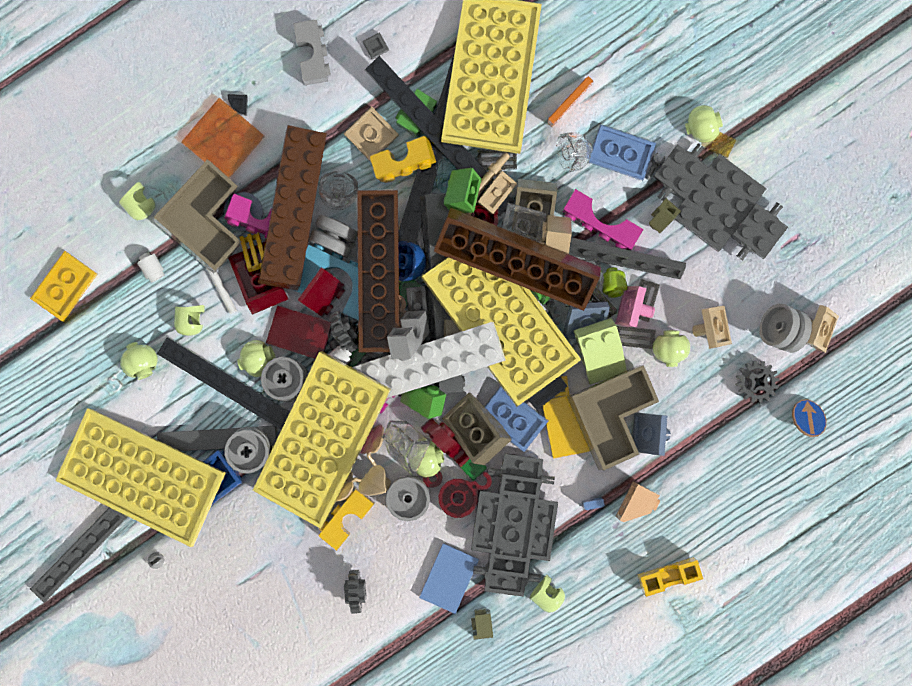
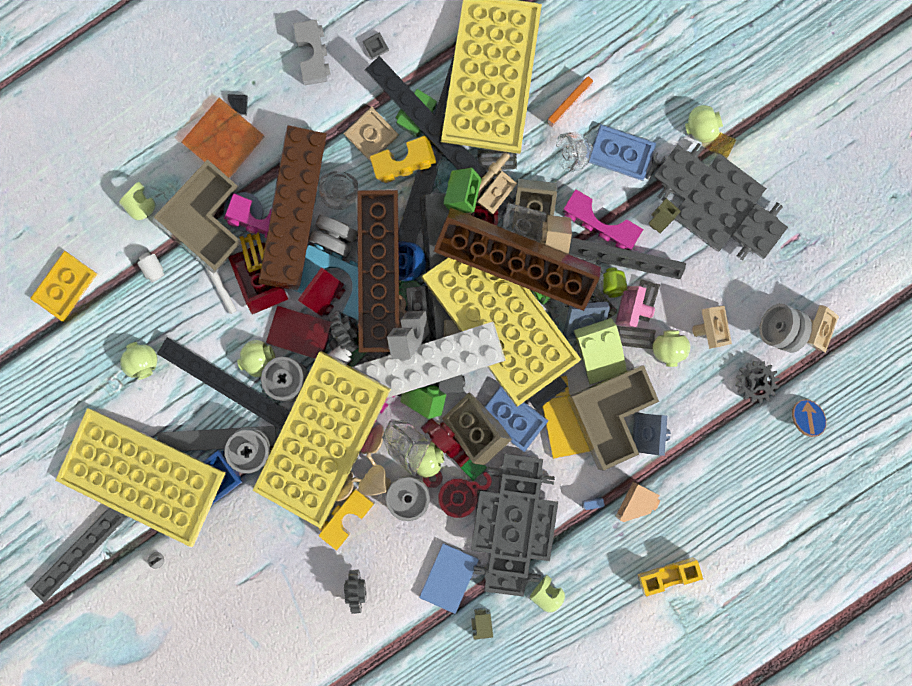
yellowish green helmet [174,305,205,336] -> none

